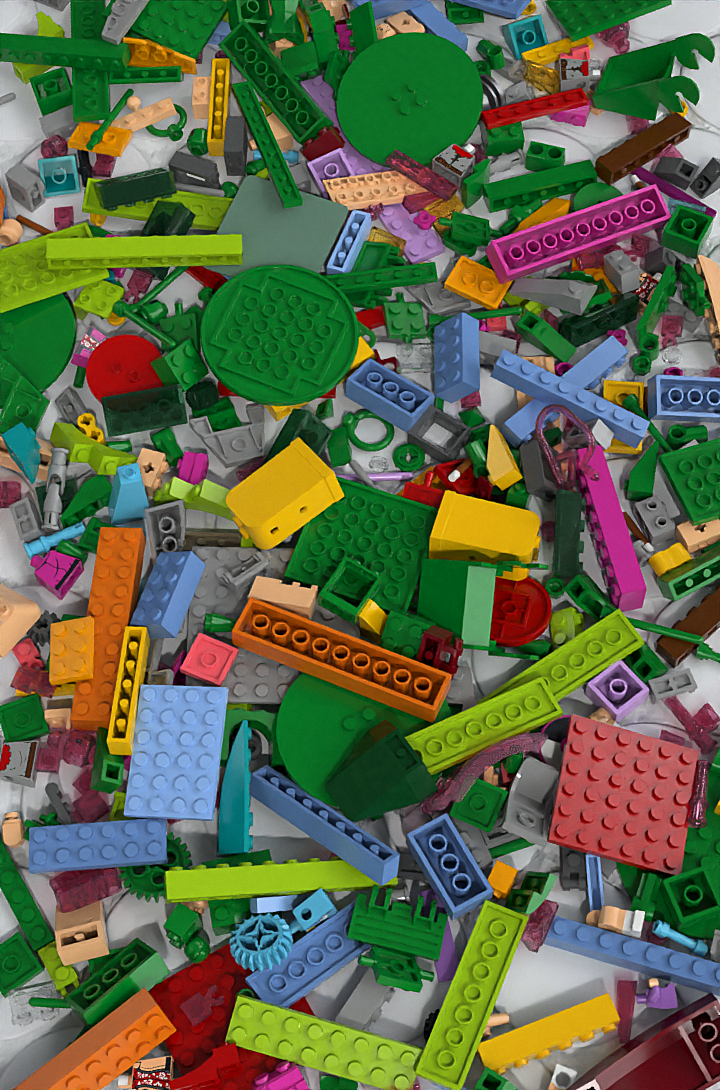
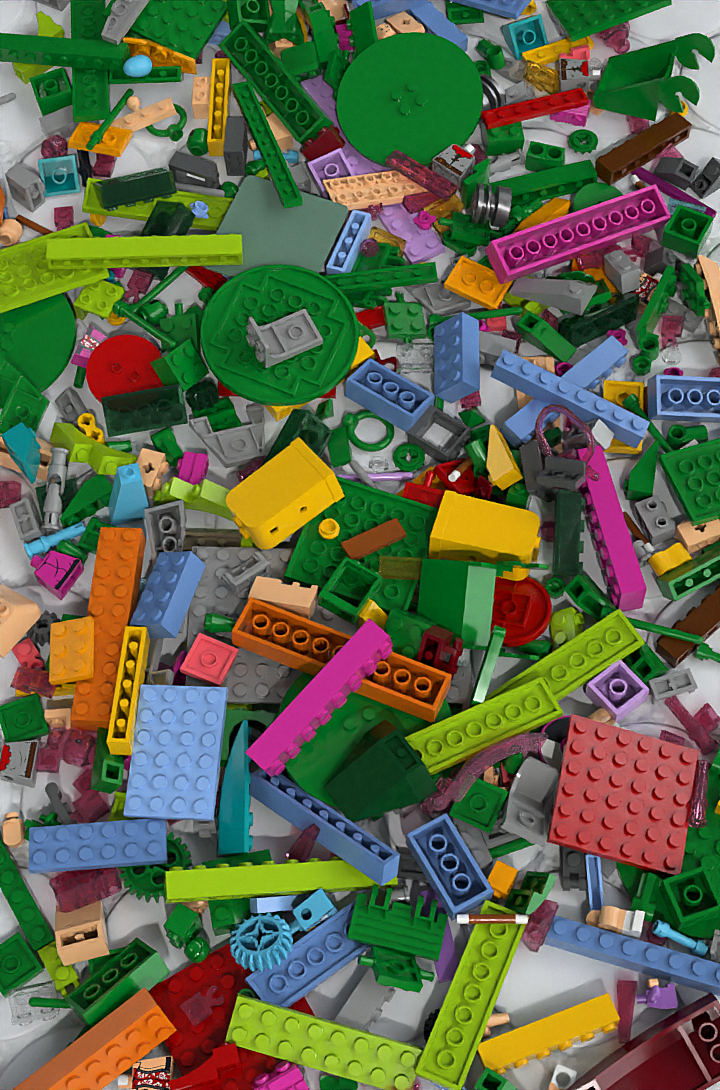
none -> medium azure animal [123,55,152,77]
none -> light blue plate [190,201,209,219]
none -> light grey gear [193,815,217,838]
none -> dark pink brick [245,618,393,778]
none -> light grey bracket [246,309,323,368]
none -> clear pink piece [285,823,320,863]
none -> yellow plate [319,519,340,539]
none -> dark orange tile [341,518,406,560]
none -> clear pink tile [360,238,379,257]
none -> clear yellow tile [379,556,422,580]
none -> dark orange bar [457,914,528,924]
none -> beam [469,625,506,708]
none -> flat silver wheel [470,183,512,228]
none -> dark grey bracket [537,456,586,491]
none -> green gear [568,129,598,155]

